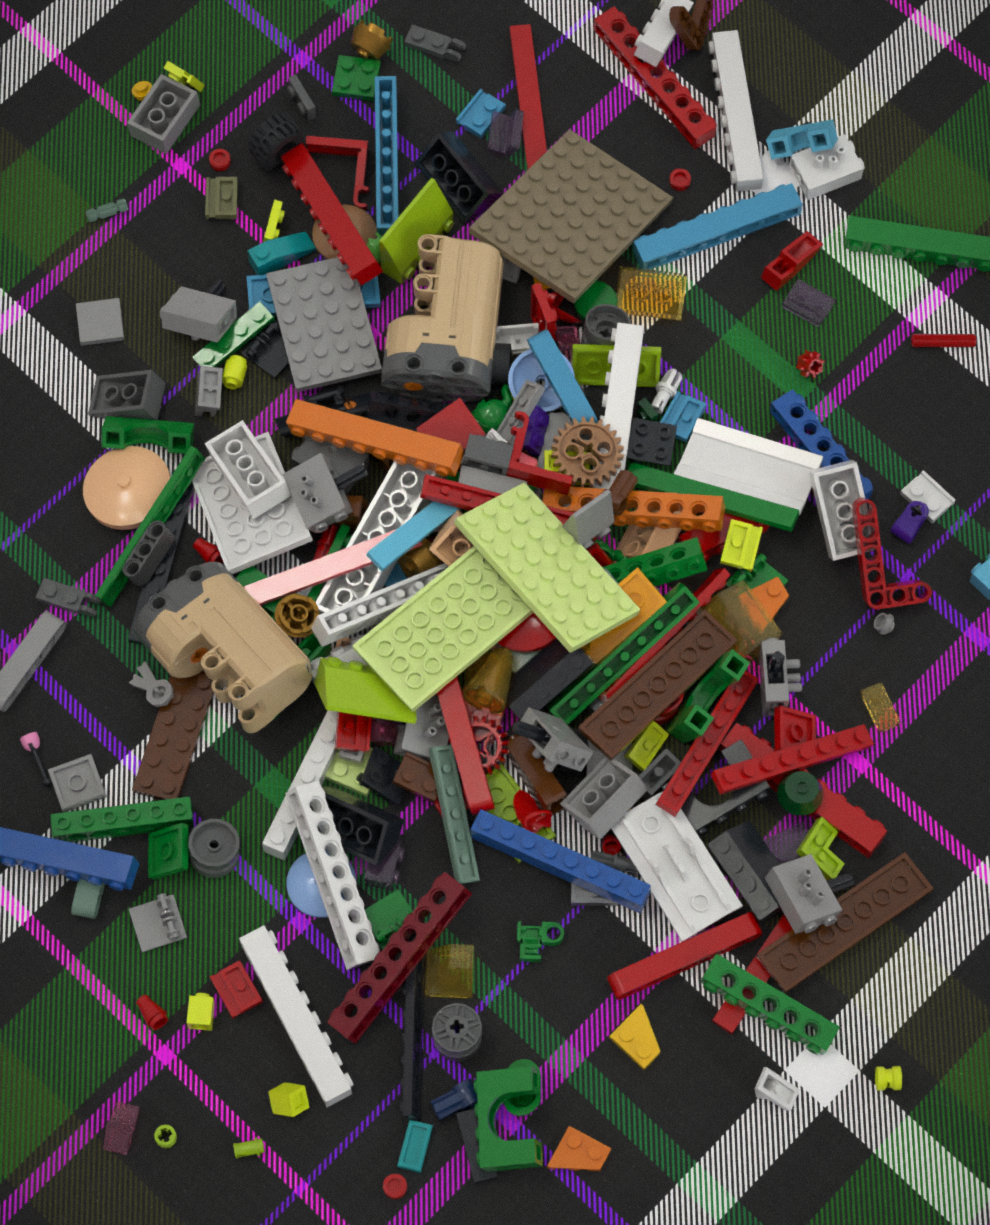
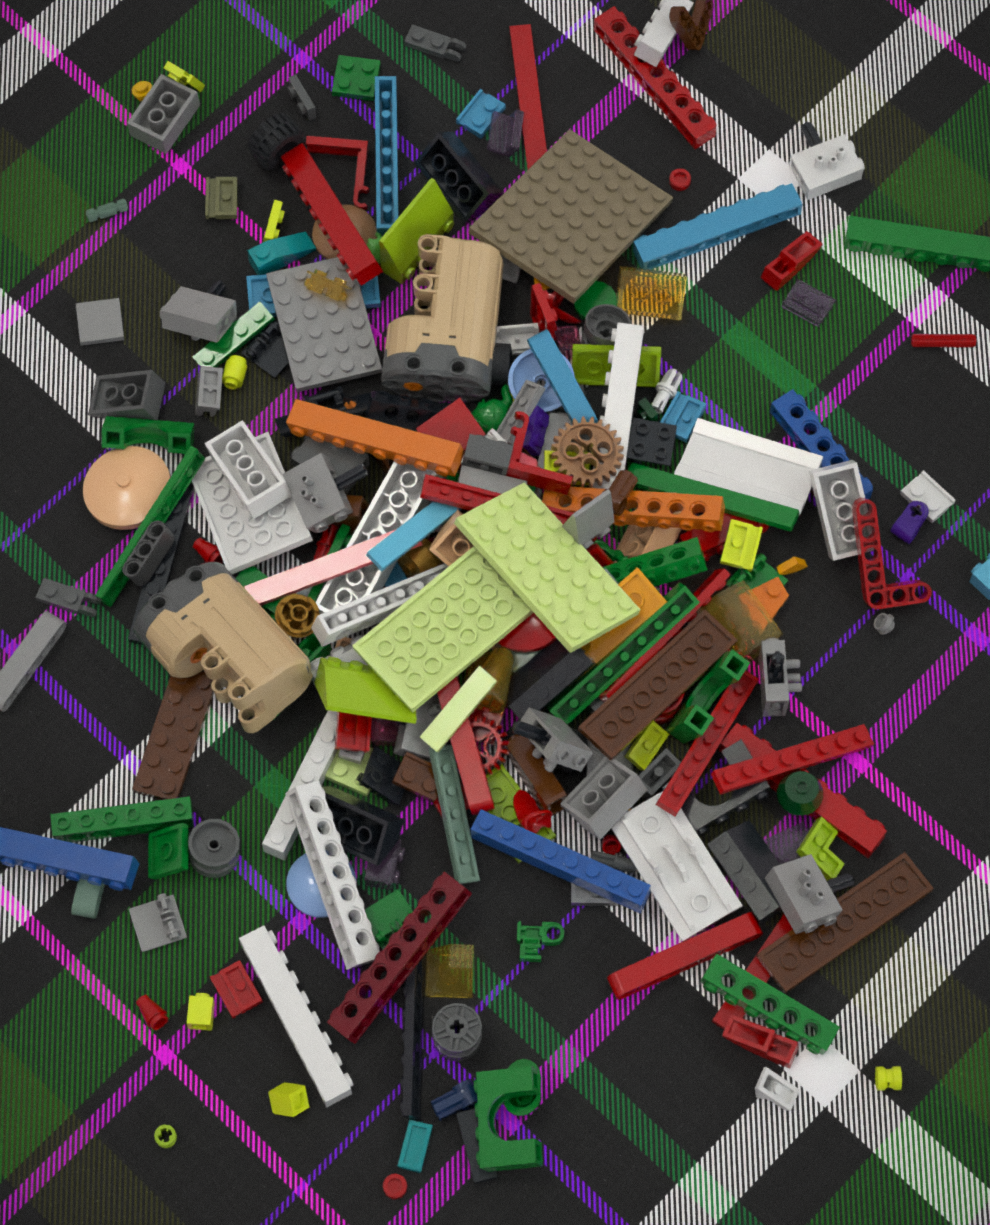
hinge [20,732,52,786] -> none
light grey tile [48,754,107,813] -> none
clear pink slope [103,1101,140,1155] -> none
light grey piece [129,661,174,707] -> none
red tile [209,149,231,171] -> none
lime pin [233,1137,265,1159] -> none
pearl gold cone [351,20,393,60] -> none
orange wing [547,1126,611,1171] -> none
yellow wing [609,1004,661,1070] -> none
white brick [708,30,763,192] -> none
medium azure arch [766,119,838,160] -> none
red plate [774,705,816,751] -> none
red gear [796,350,825,378] -> none
clear yellow plate [860,682,901,733] -> none
none -> clear yellow hinge [304,269,352,302]
none -> yellowish green tile [420,666,498,752]
none -> red slope [722,1014,799,1069]
none -> light orange tile [777,556,808,575]

